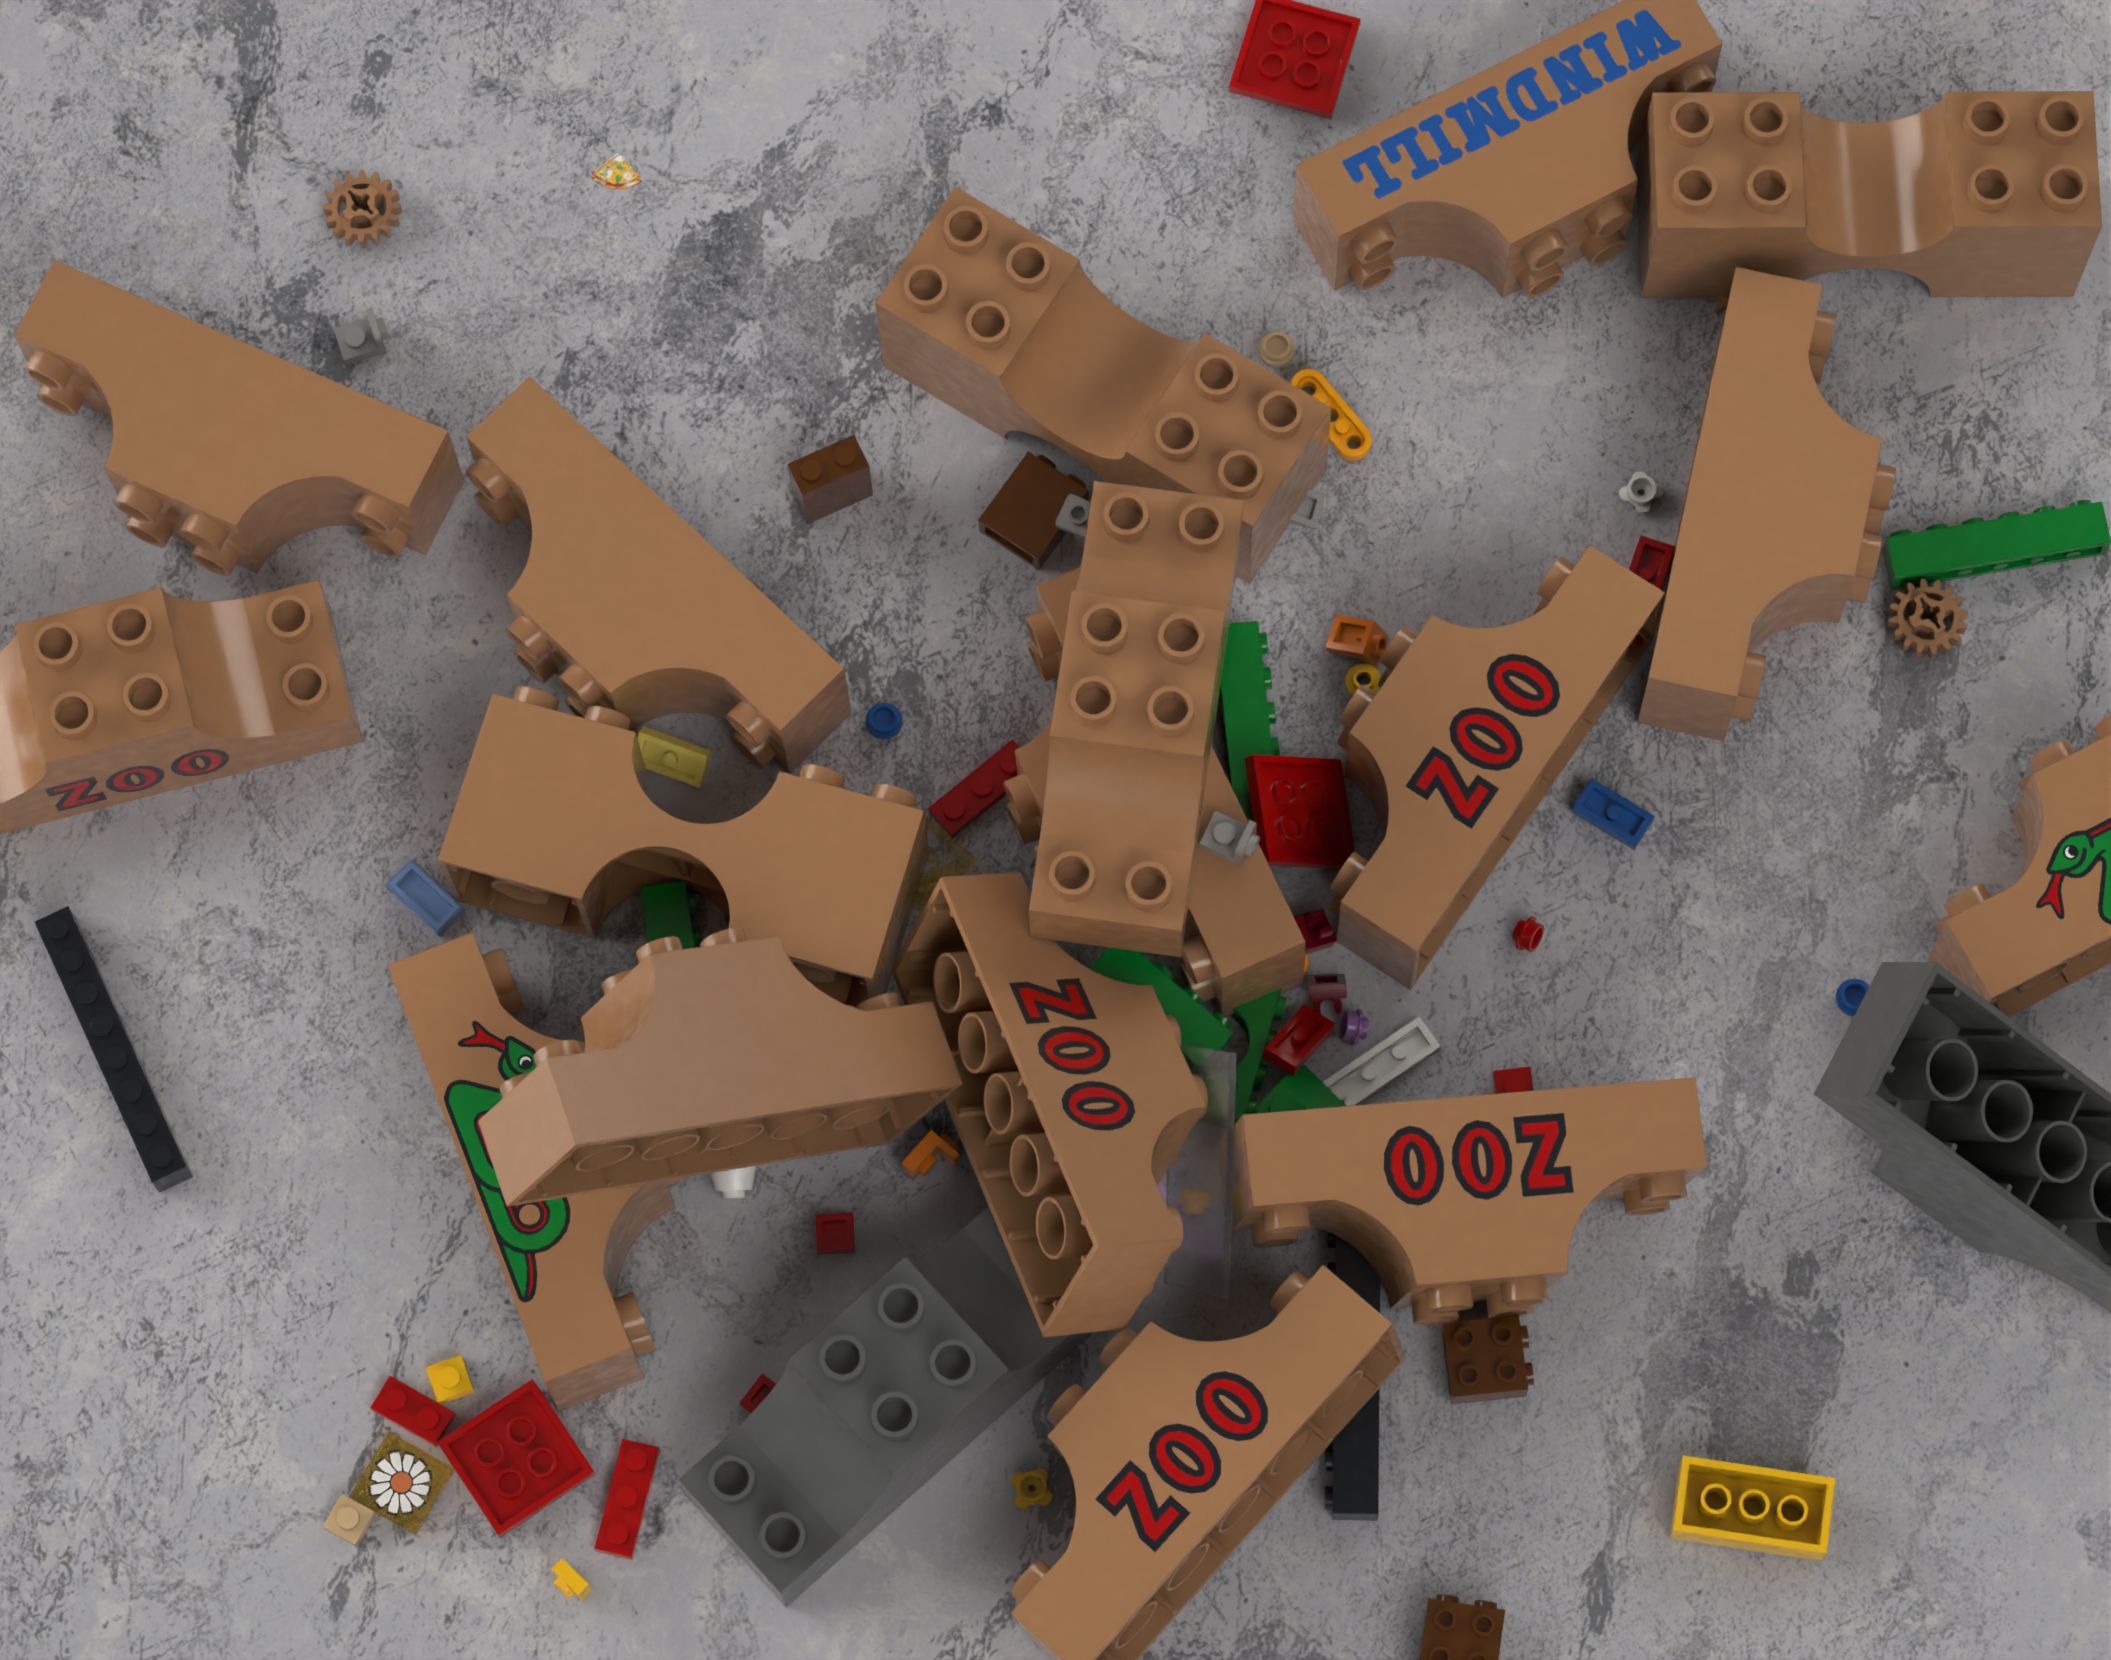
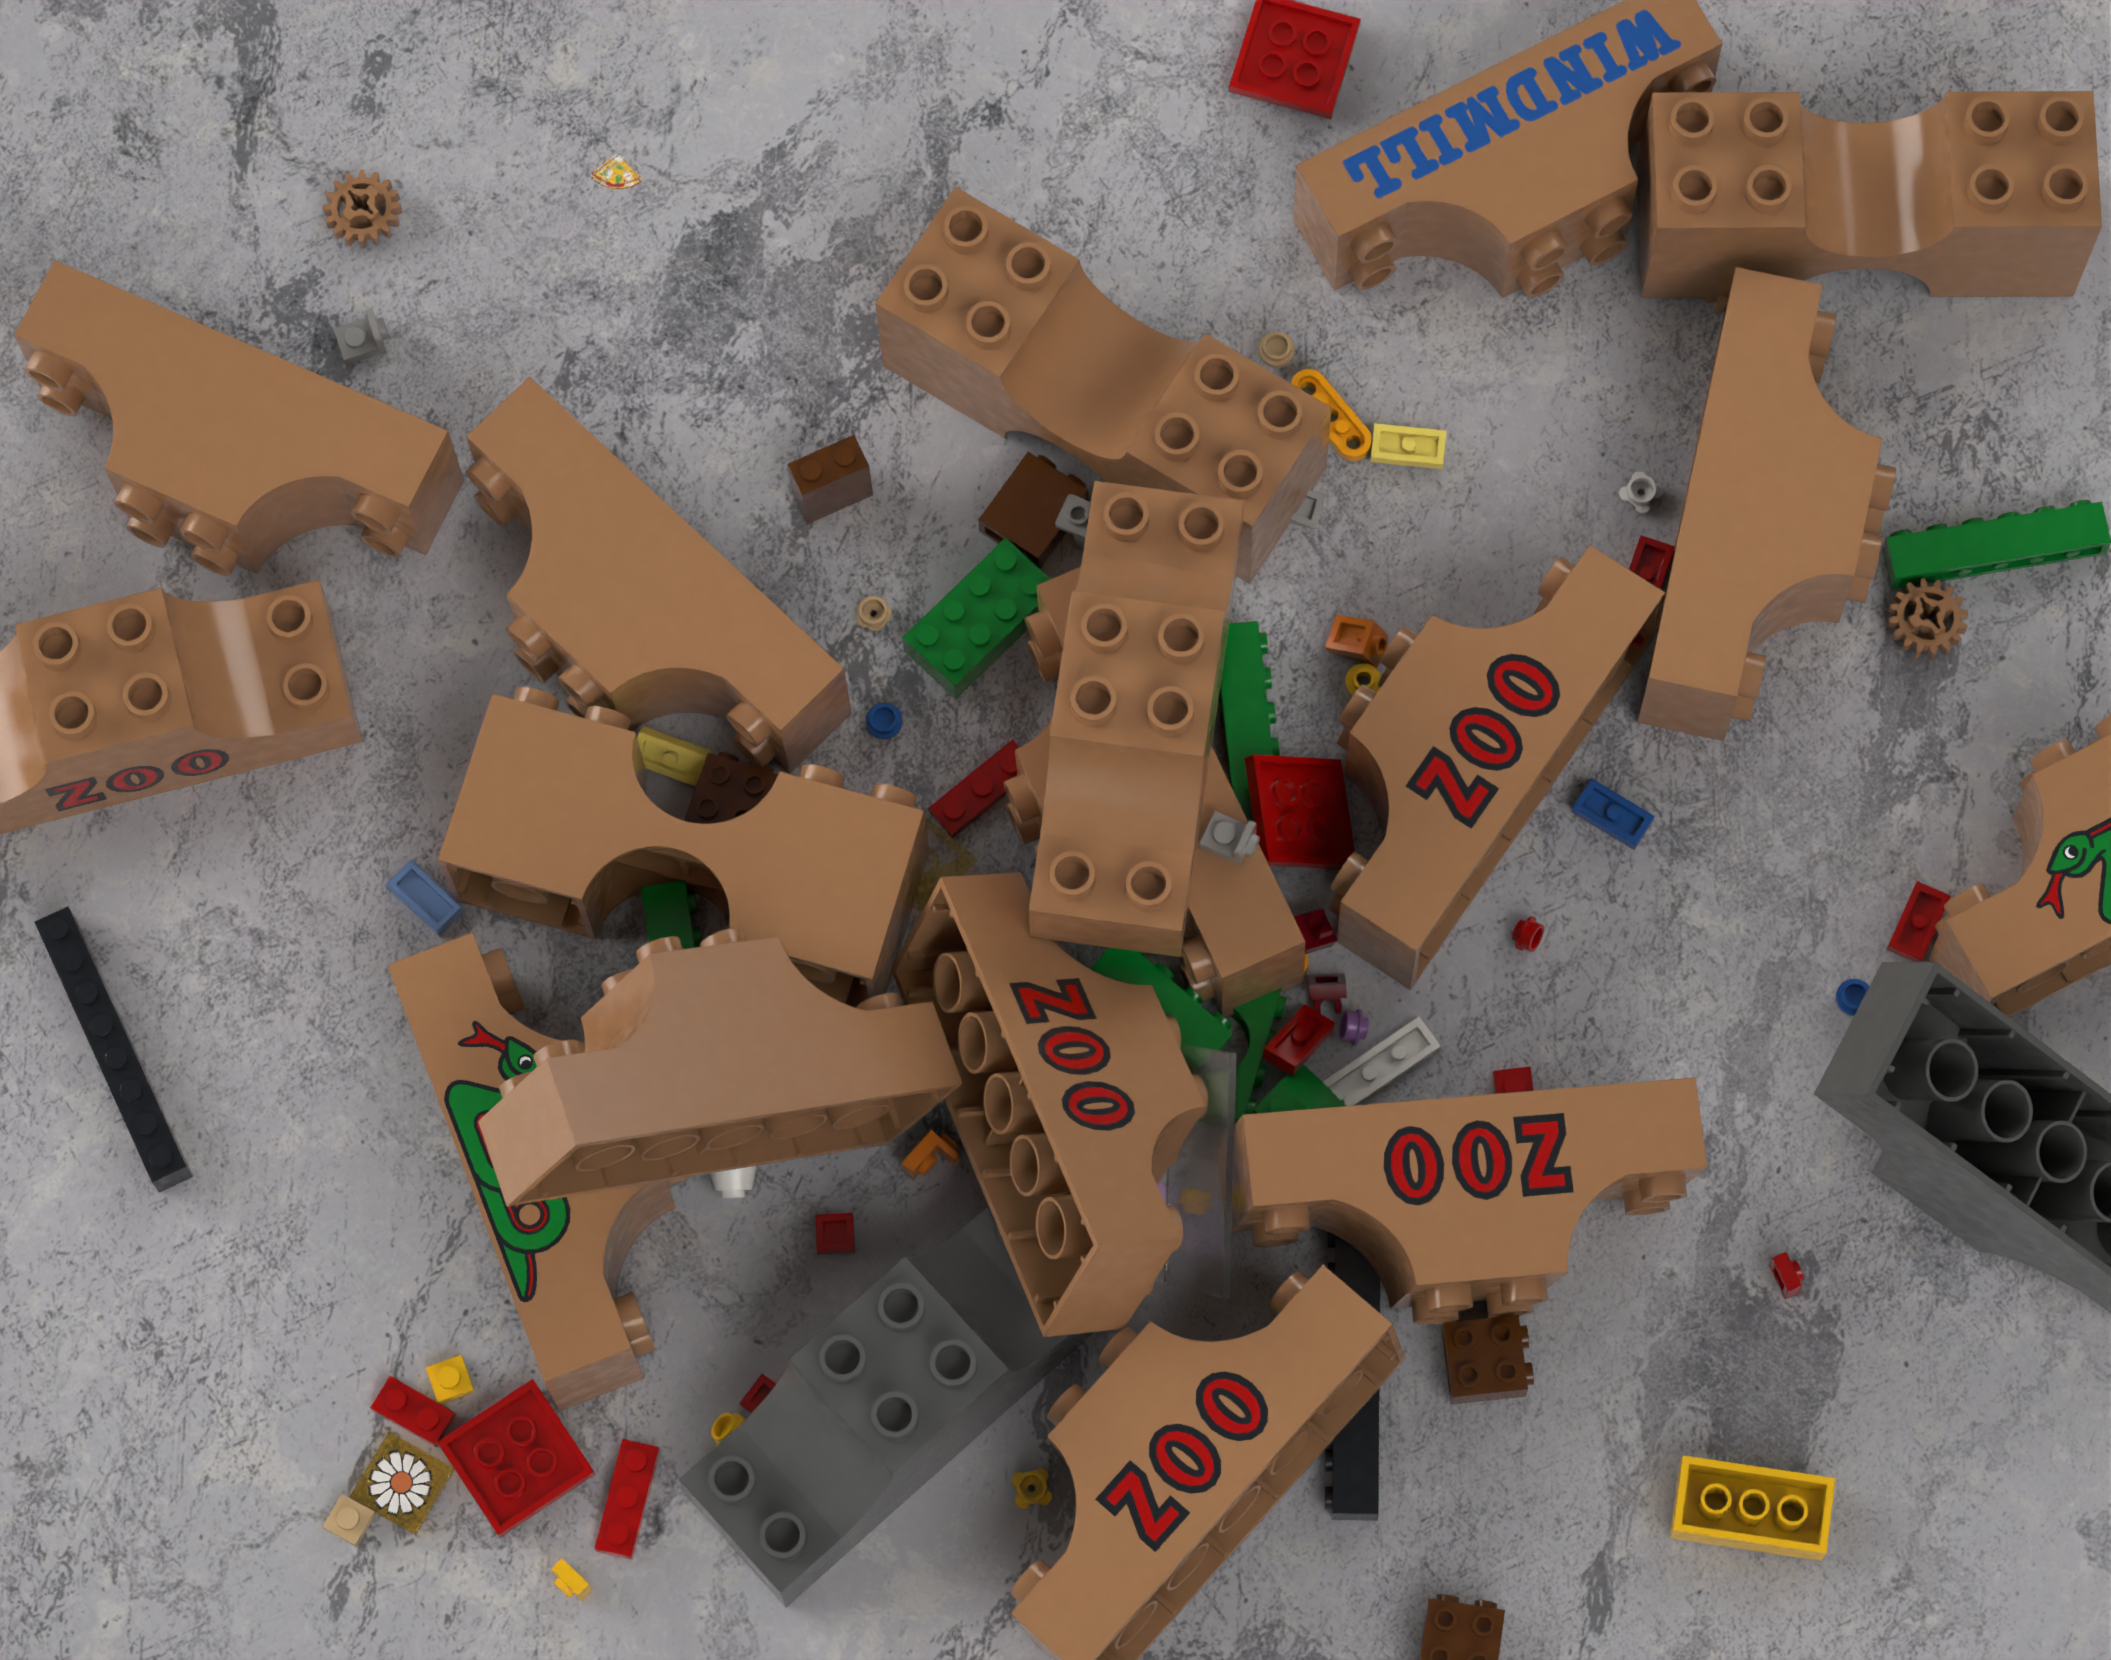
none -> reddish brown brick [684,752,778,824]
none -> yellow plate [711,1412,745,1445]
none -> tan plate [856,596,892,631]
none -> green brick [902,538,1051,699]
none -> light yellow plate [1370,423,1447,470]
none -> red plate [1769,1252,1804,1299]
none -> red plate [1886,881,1951,962]

